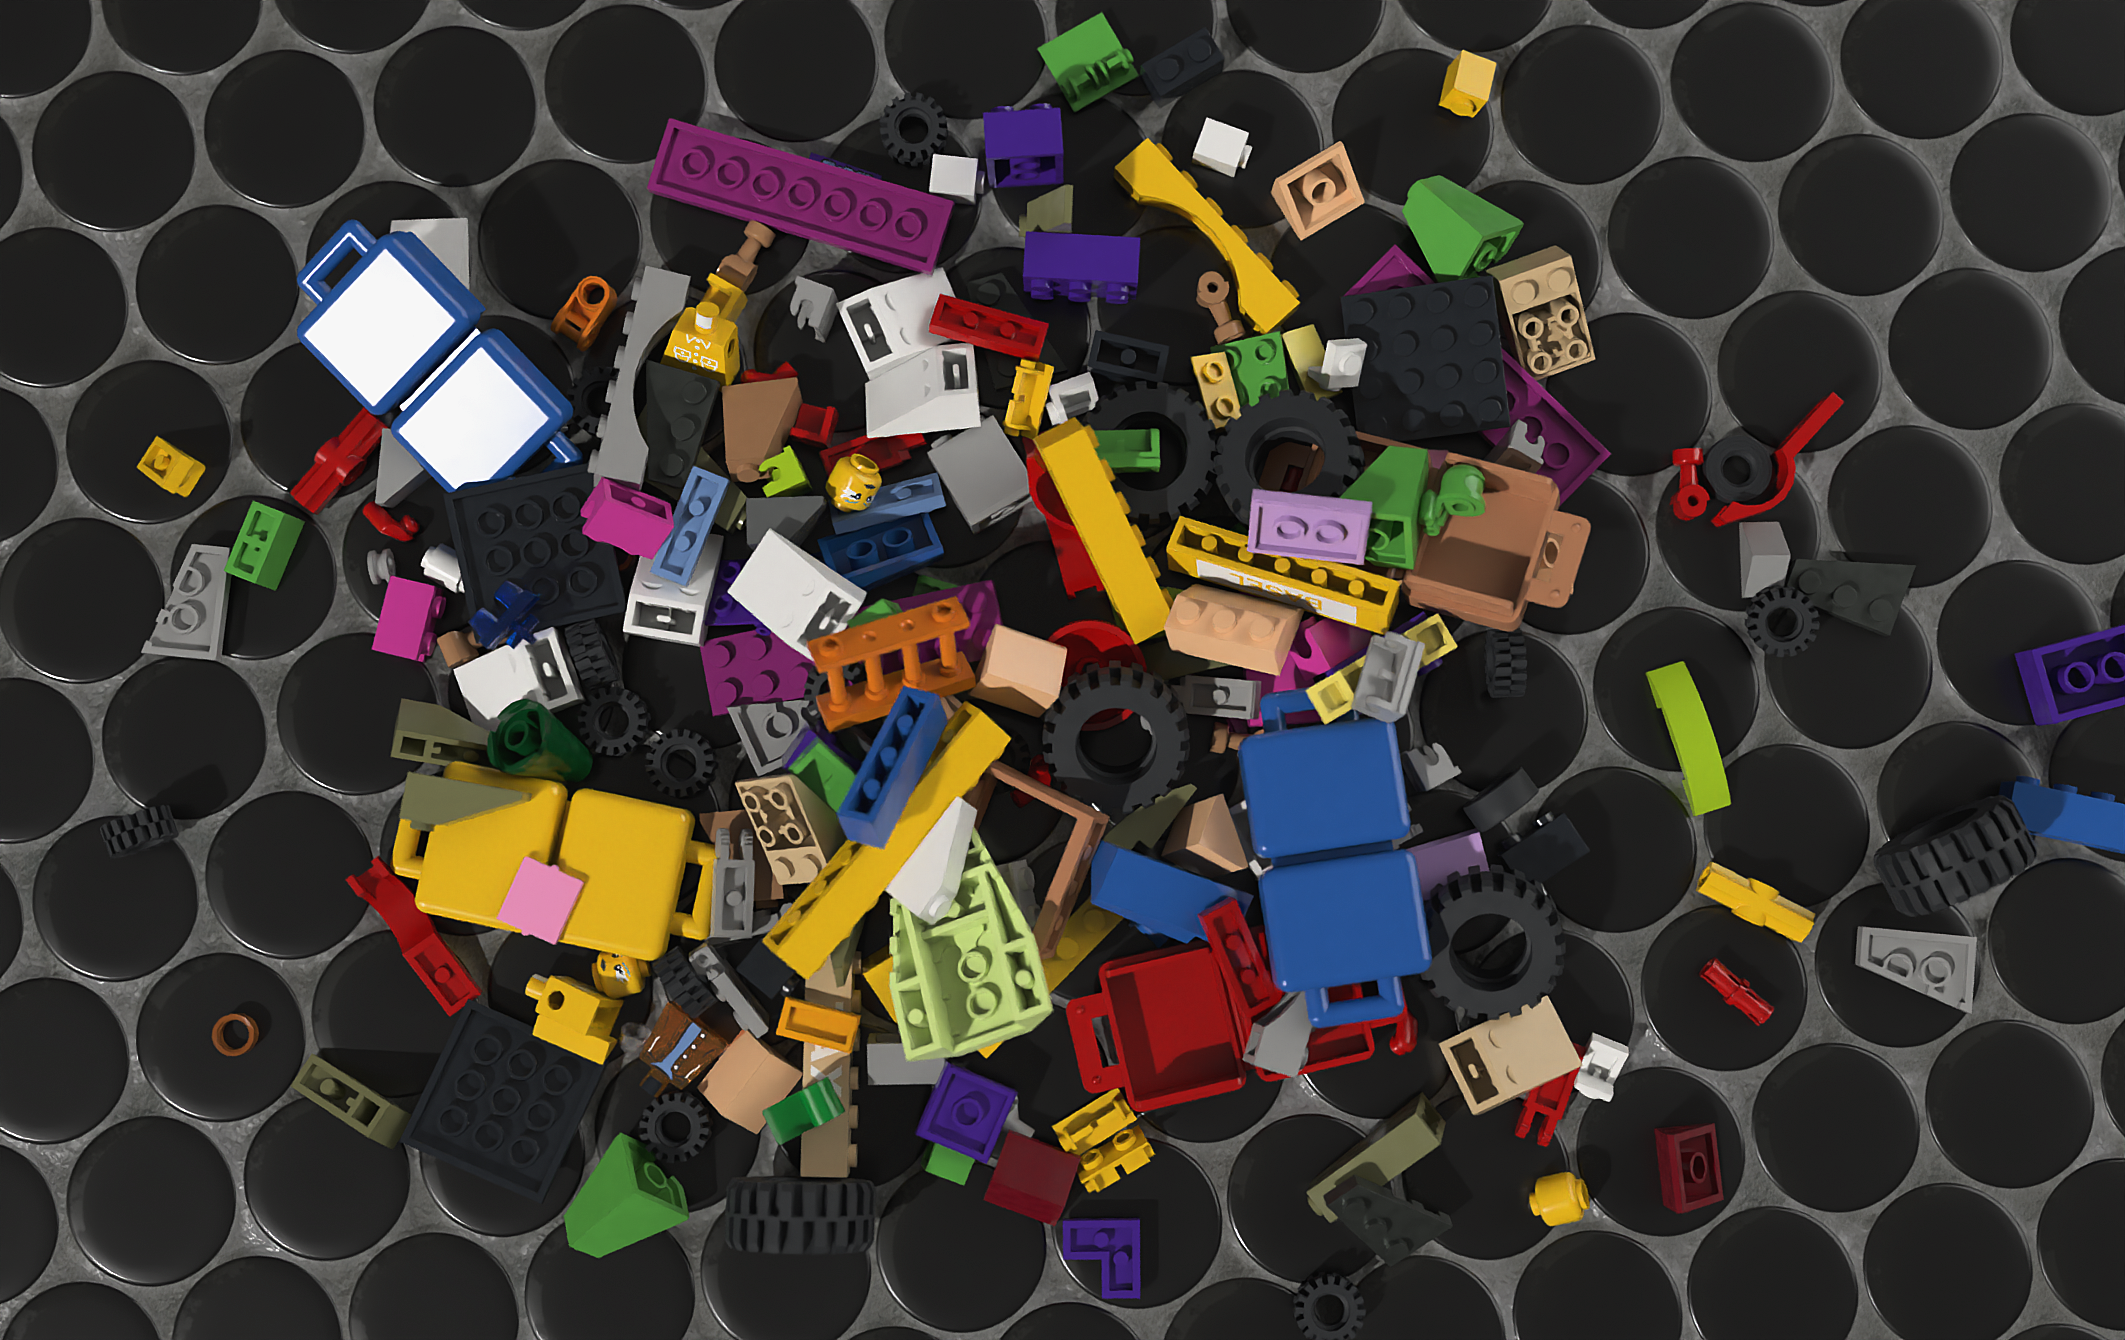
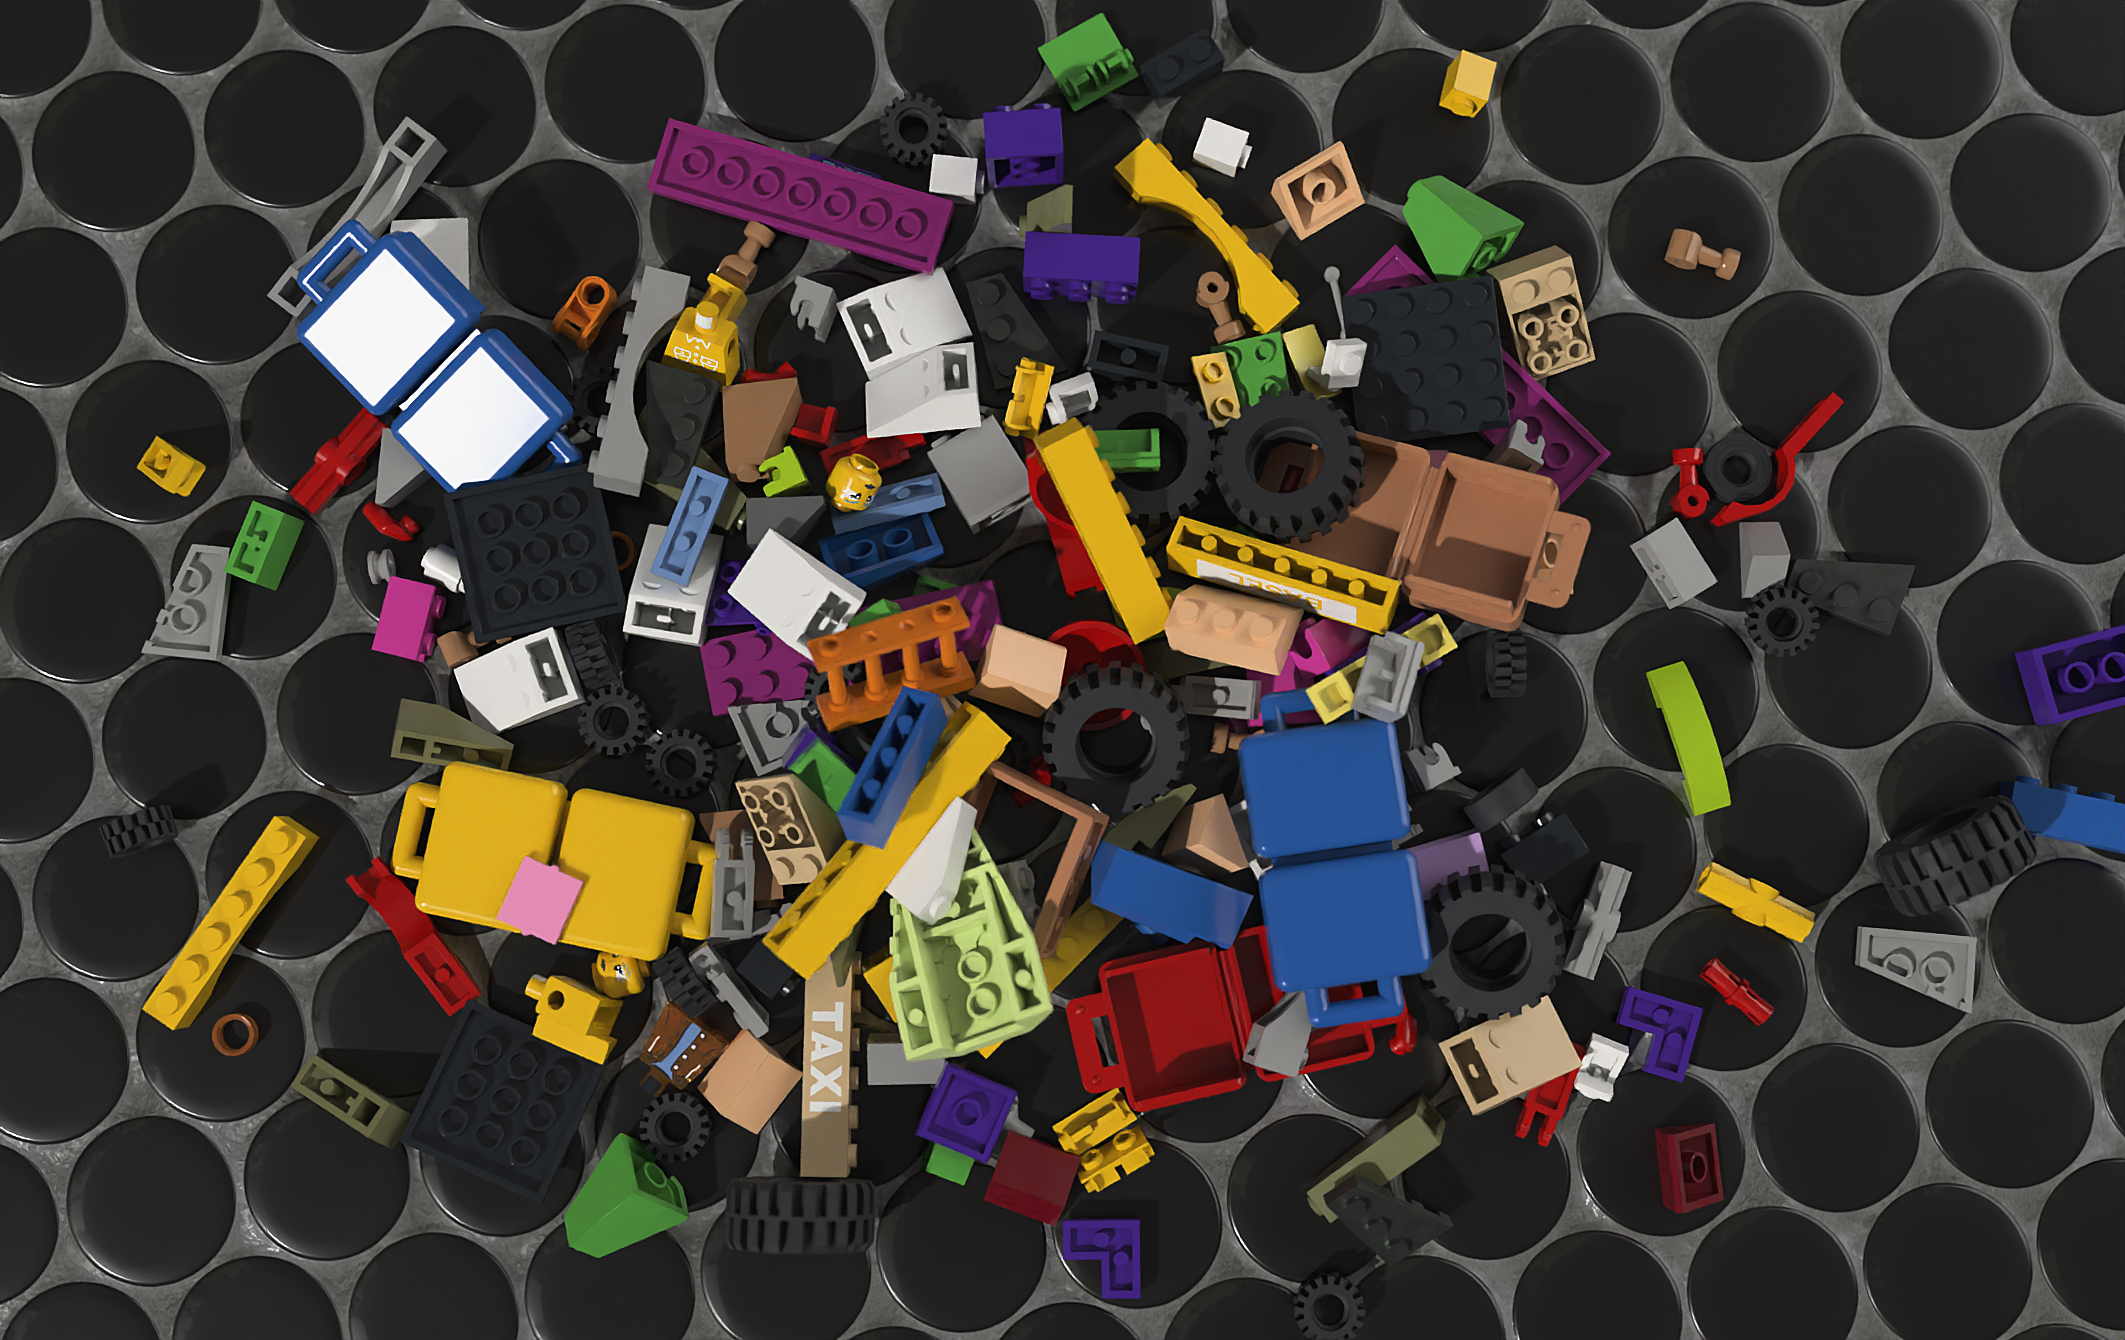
olive slope [399,772,532,832] -> none
clear blue hips [469,580,540,650] -> none
dark green cone [487,698,593,783] -> none
dark pink brick [580,477,674,560] -> none
clear hinge [619,1022,652,1055] -> none
green panel [763,1077,846,1145] -> none
light orange tile [776,996,862,1054] -> none
red plate [929,294,1049,362] -> none
red plate [1197,897,1280,1019] -> none
lavender tile [1247,489,1372,565] -> none
bright green slope [1339,446,1429,570] -> none
bright green piece [1418,464,1486,536] -> none
yellow head [1529,1172,1590,1226] -> none
none -> yellow arch [142,816,319,1030]
none -> light grey arch [267,116,447,321]
none -> light grey hinge [1324,267,1346,339]
none -> light grey piece [1563,861,1632,980]
none -> dark purple plate [1616,986,1703,1083]
none -> light grey hinge [1630,518,1718,609]
none -> medium nougat leg [1665,229,1741,280]

